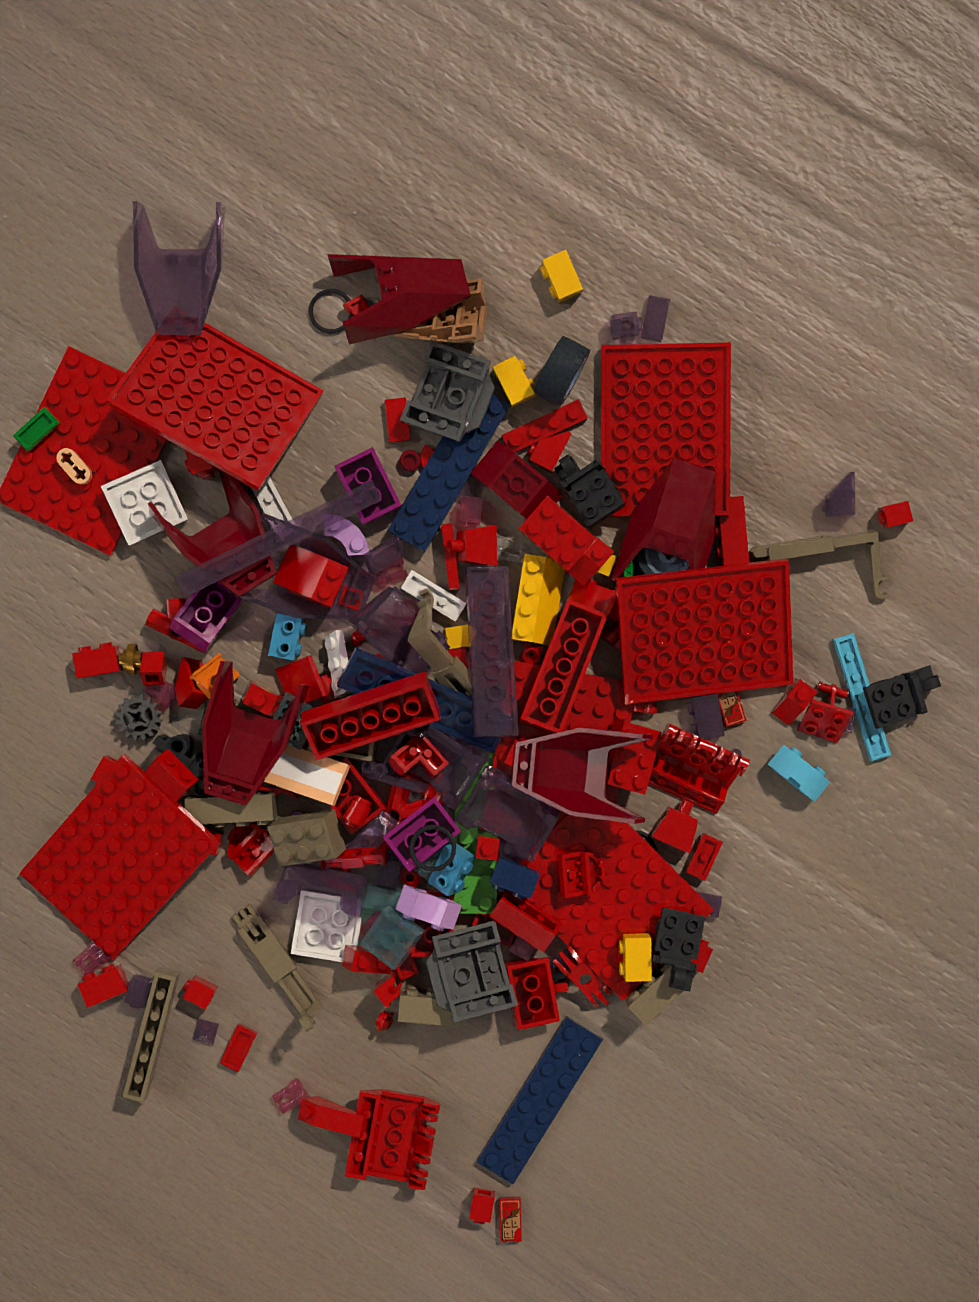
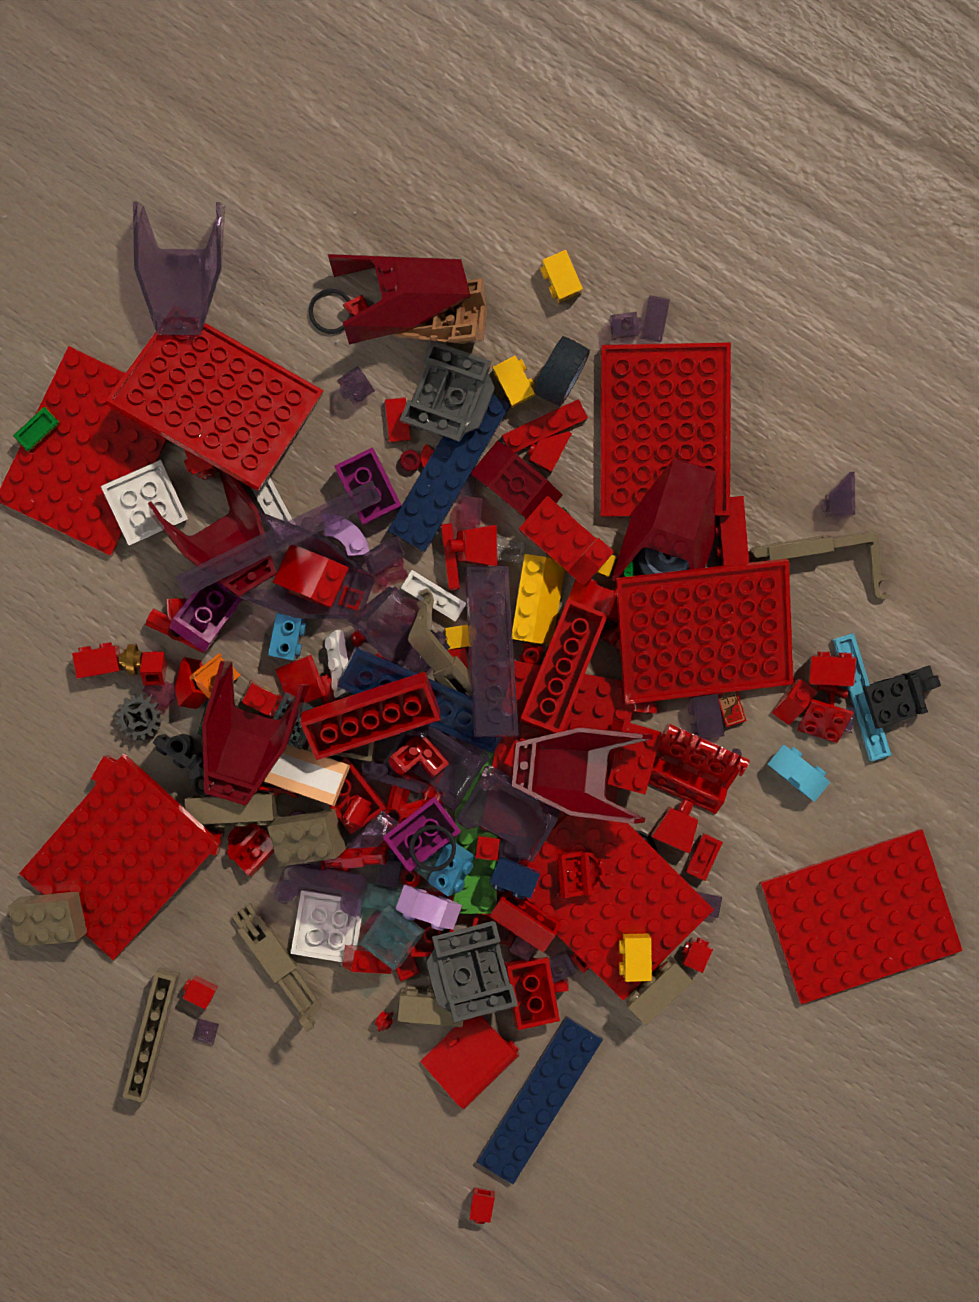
light nougat beam [57,448,92,485] -> none
clear pink piece [73,940,110,975] -> none
red brick [77,963,131,1008] -> none
clear purple brick [124,973,153,1009] -> none
red brick [144,749,199,803] -> none
red tile [220,1023,258,1072] -> none
clear pink piece [272,1078,309,1113] -> none
red slope [298,1096,366,1138] -> none
red slope [344,1089,441,1190] -> none
red hinge [373,969,402,1008] -> none
tile [499,1197,522,1242] -> none
red piece [552,945,614,1008] -> none
black plate [554,454,626,529] -> none
black plate [651,907,706,992] -> none
red brick [877,501,913,529] -> none
none -> dark tan brick [8,892,87,947]
none -> clear purple brick [337,366,375,405]
none -> red door [420,1016,520,1109]
none -> red plate [760,829,963,1004]
none -> red slope [809,651,857,686]

